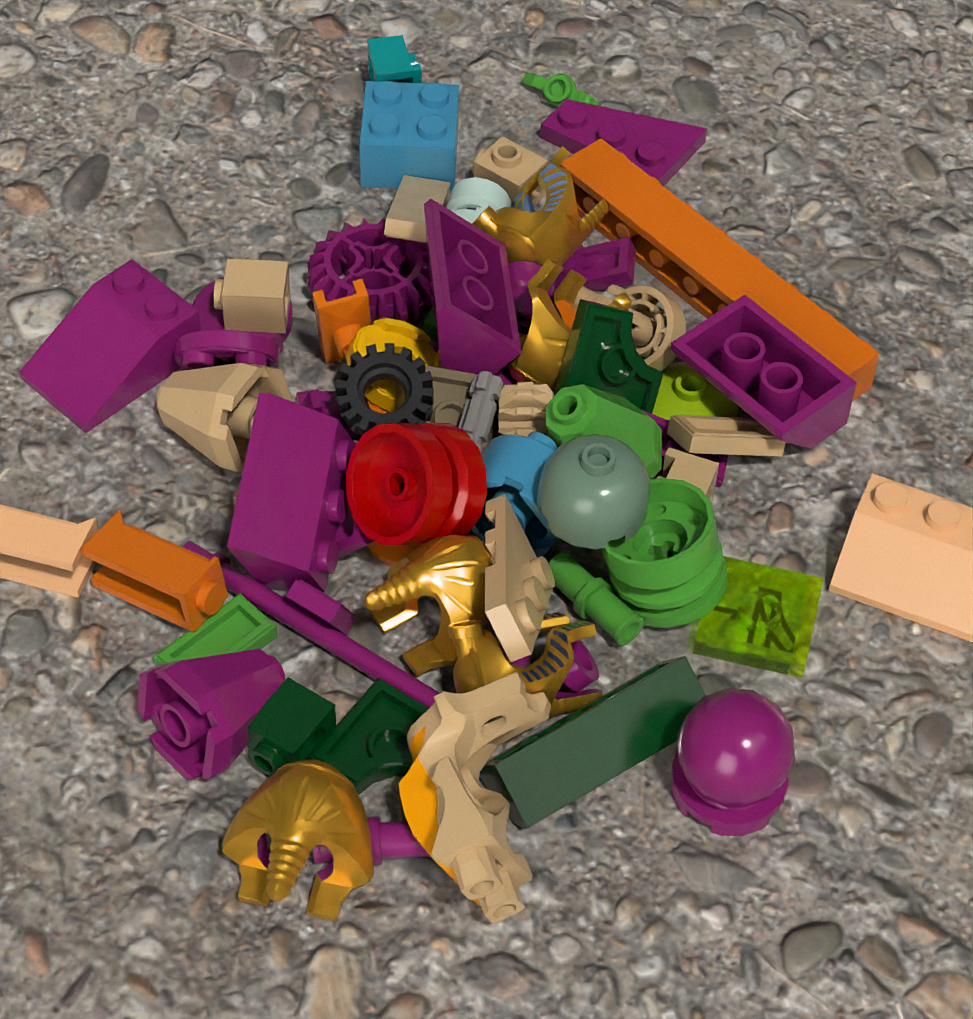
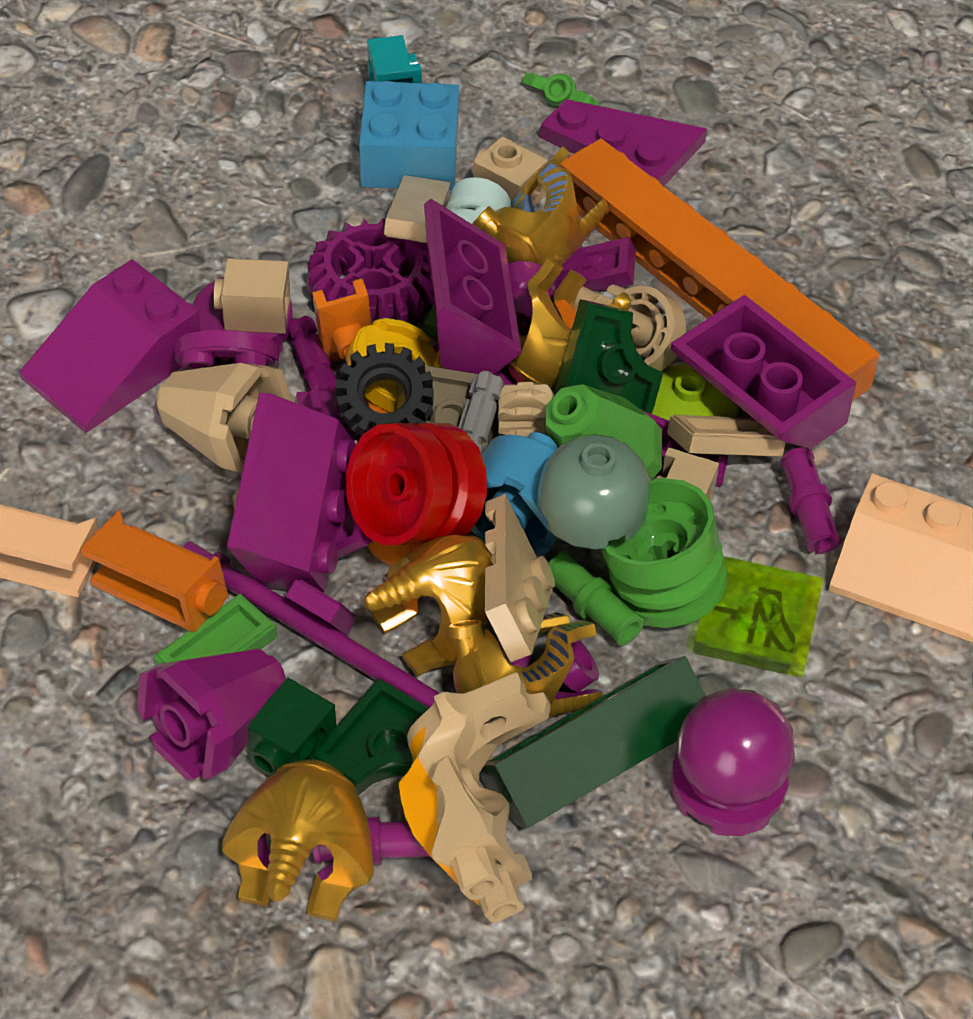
none -> magenta axle [288,315,336,391]
none -> magenta pin [780,448,841,554]

